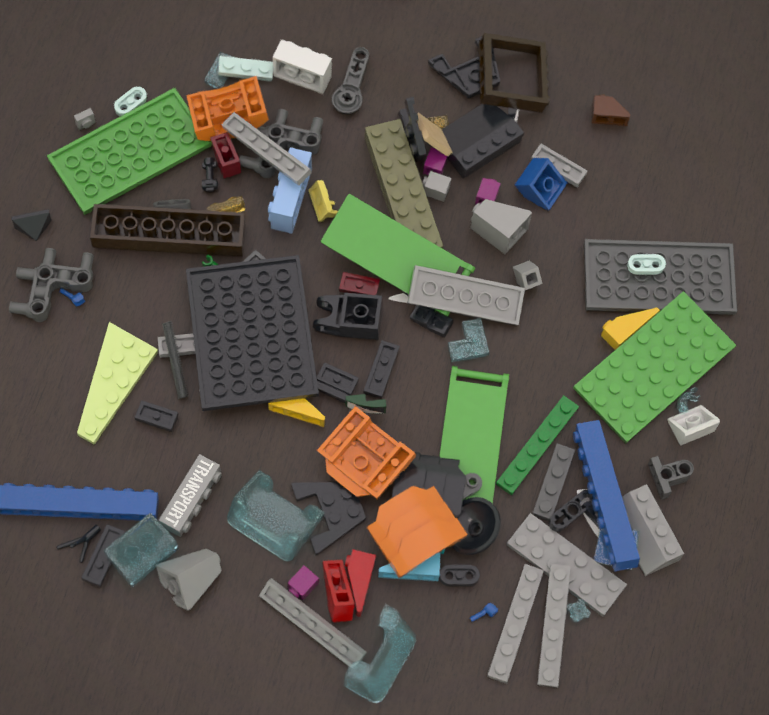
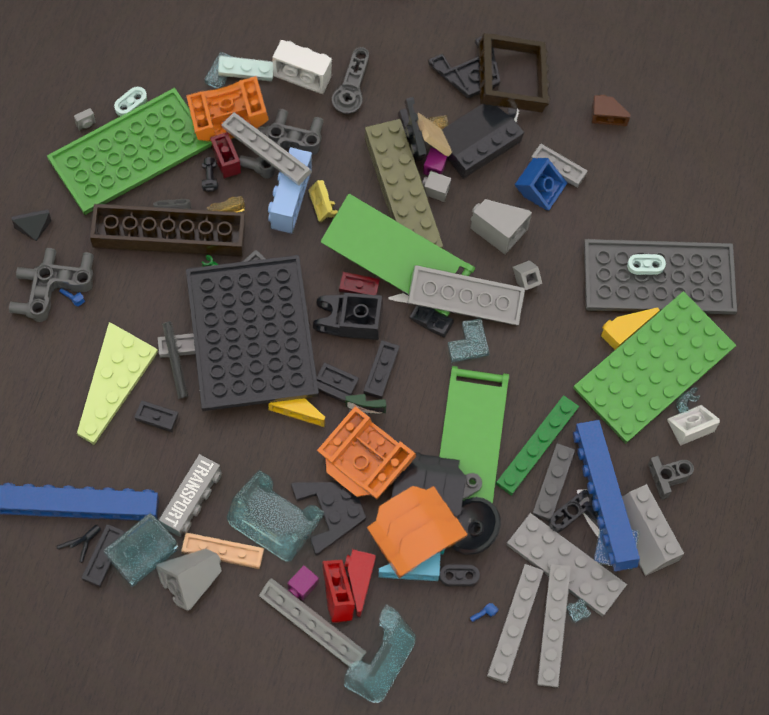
magenta brick [475,178,501,205] -> none
none -> light nougat tile [181,533,264,569]

